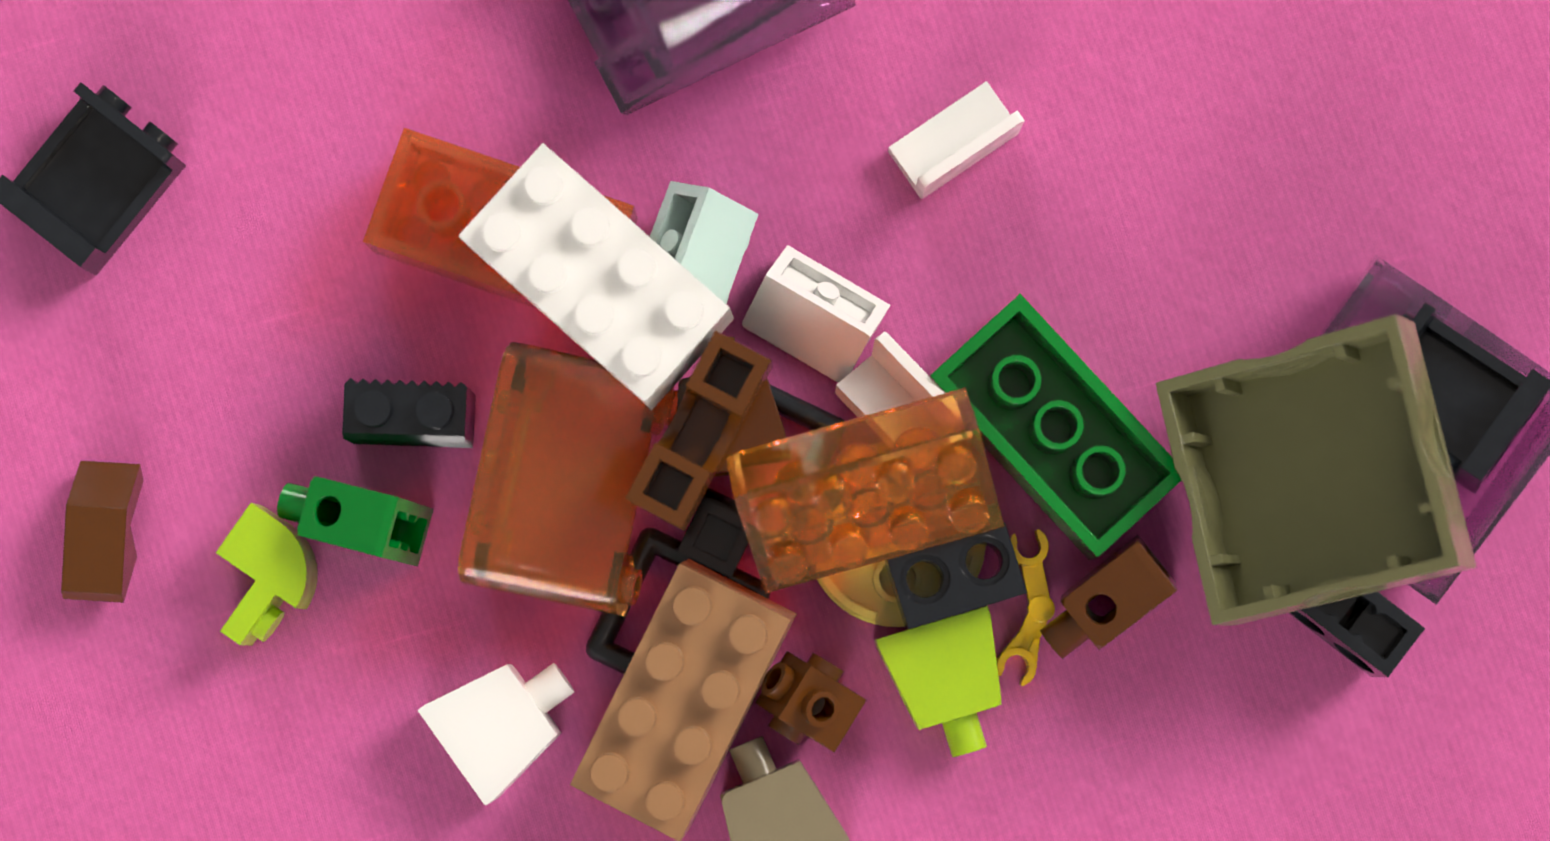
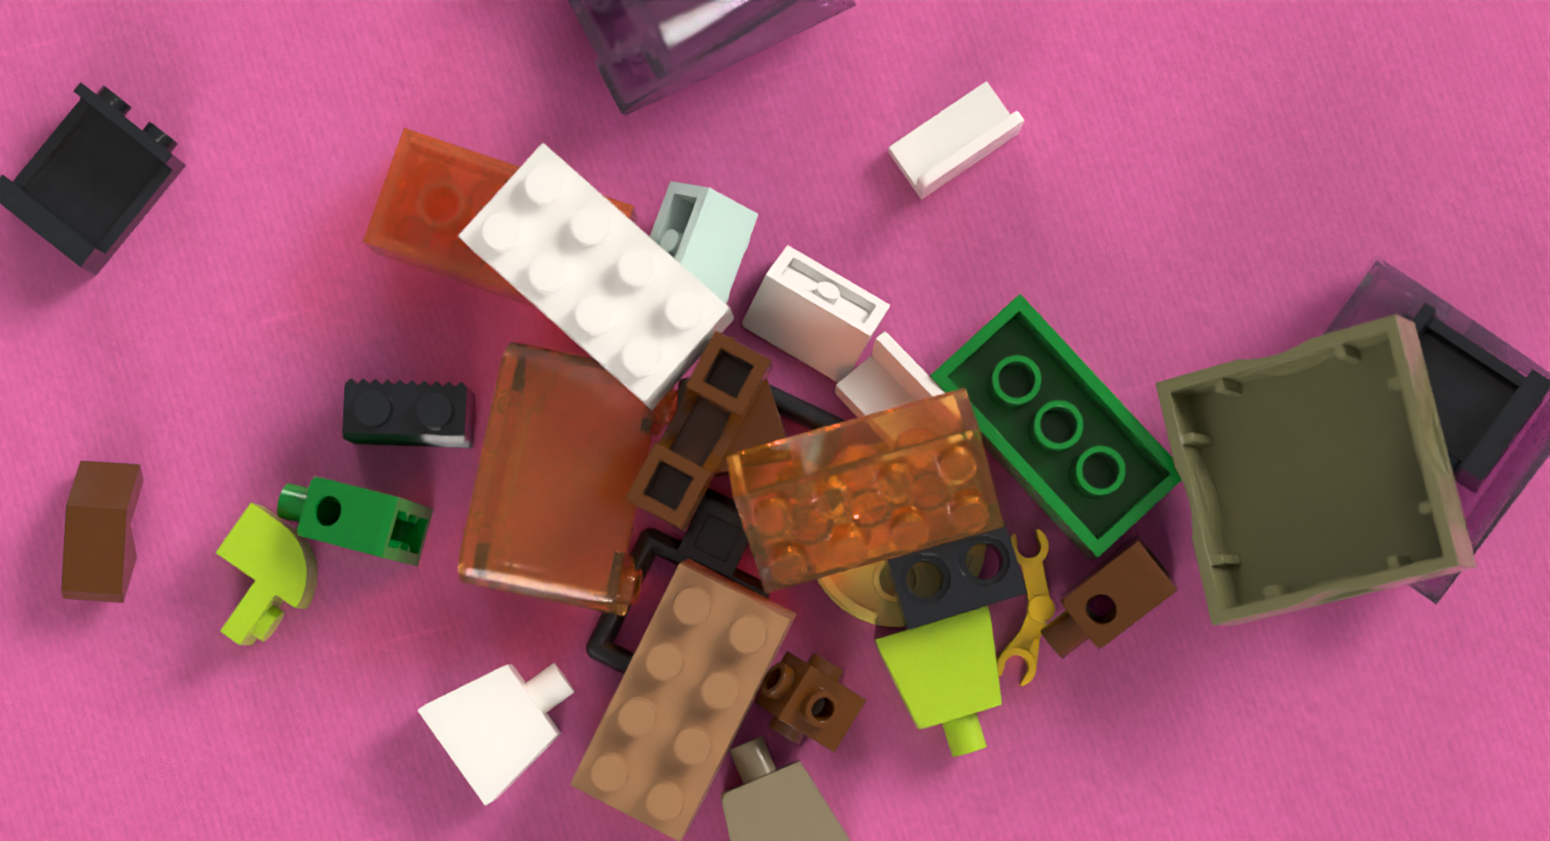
black brick [1289,592,1425,678] -> none

